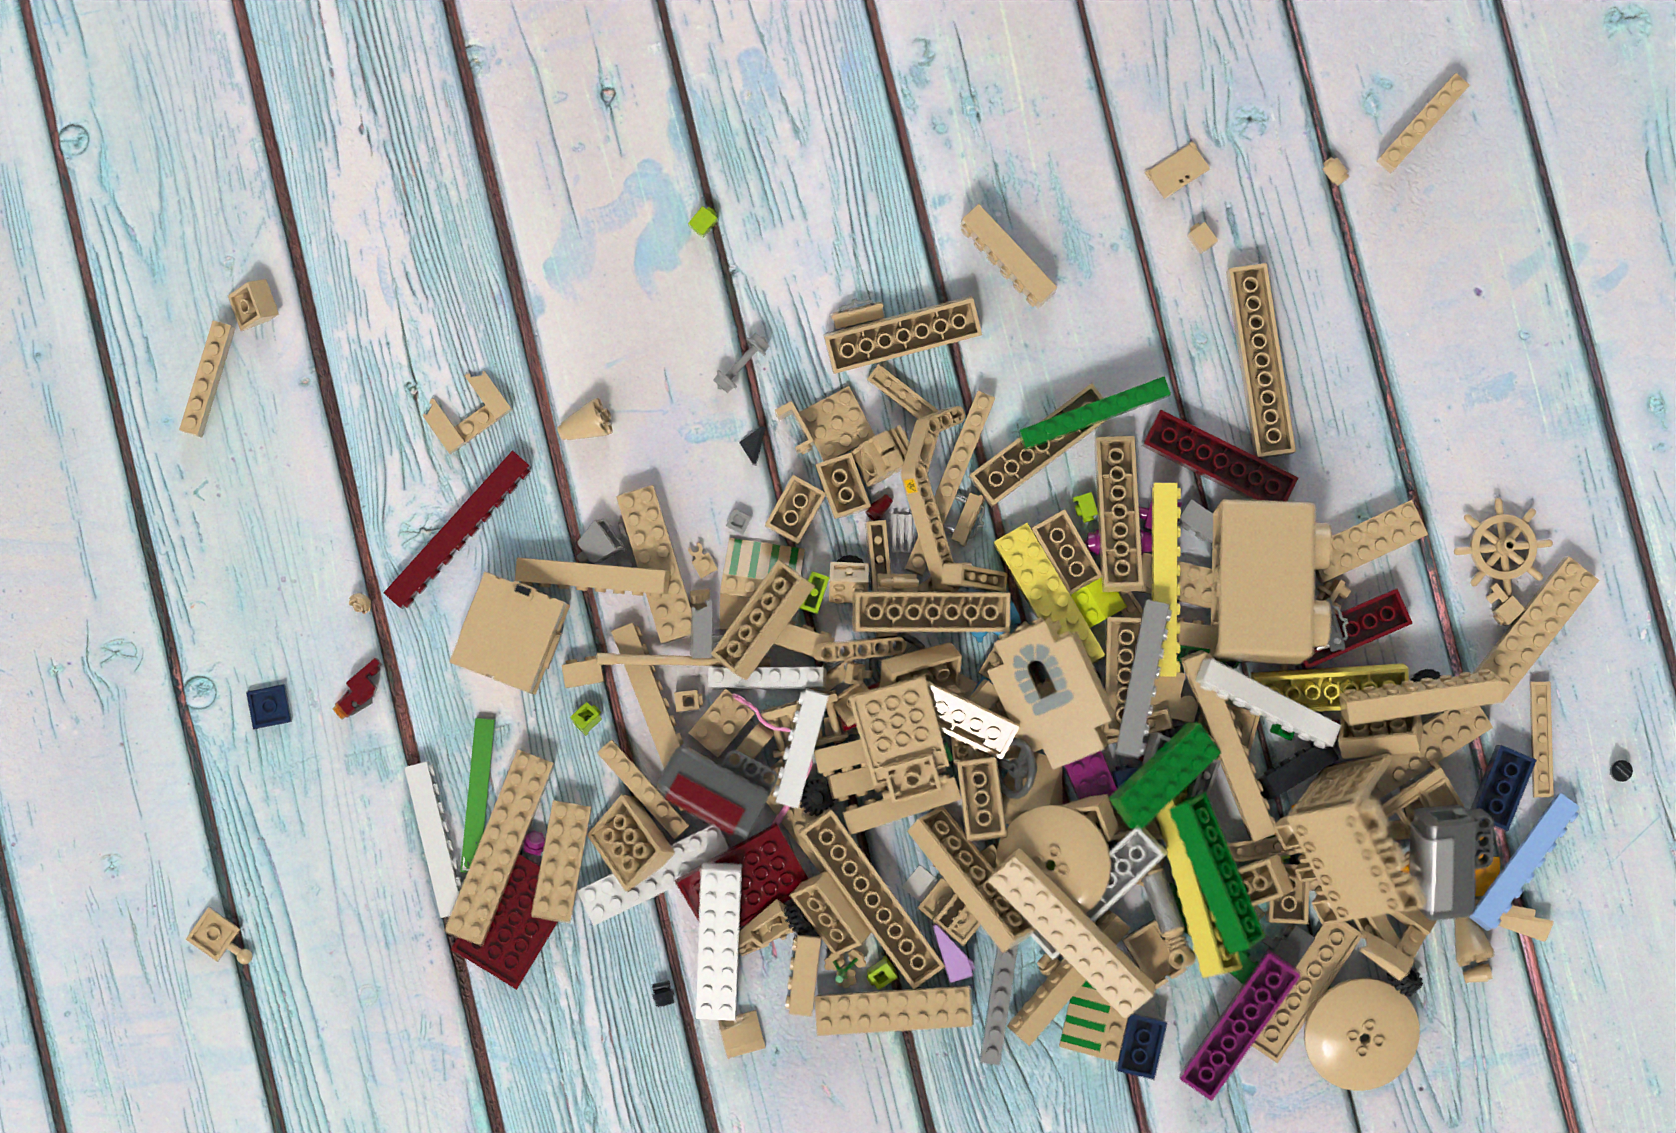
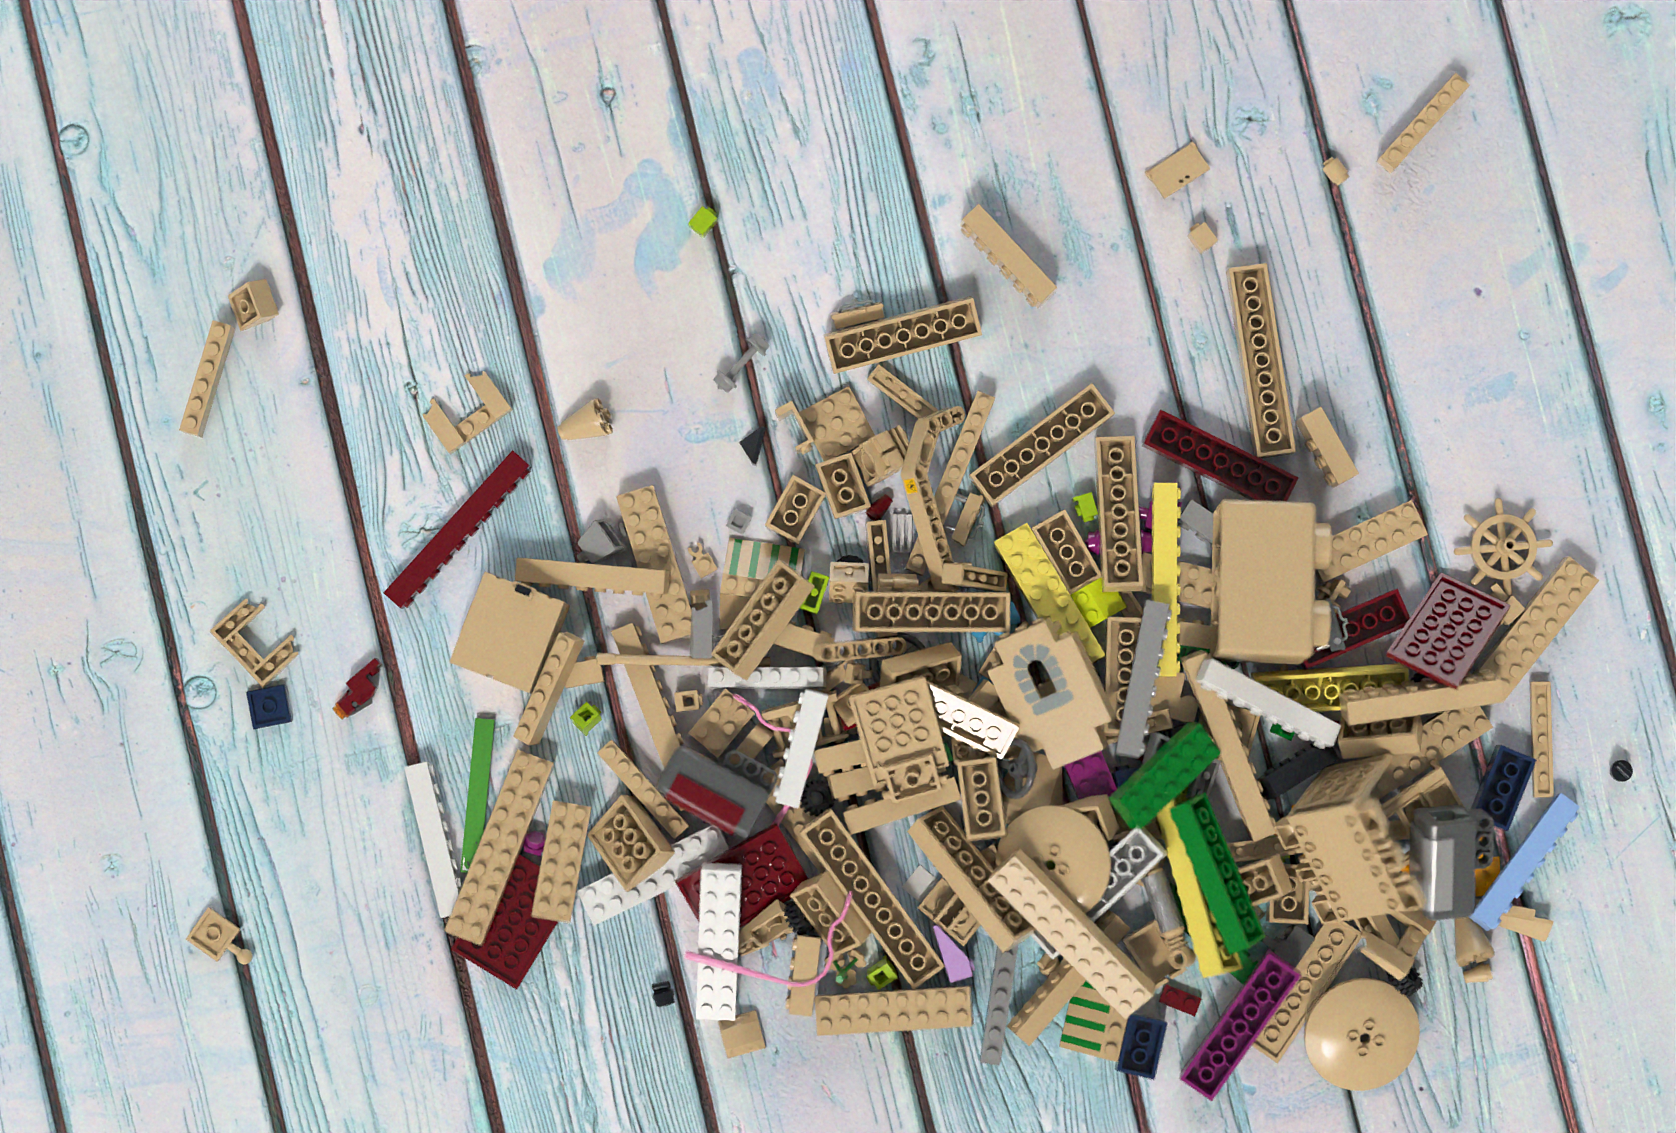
tan plate [349,593,371,614] -> none
green brick [1018,376,1171,450] -> none
none -> tan wedge [210,599,299,688]
none -> tan brick [513,632,585,745]
none -> bright pink piece [685,891,852,987]
none -> dark red piece [1158,984,1202,1017]
none -> tan brick [1295,407,1359,488]
none -> plate [1386,573,1510,690]

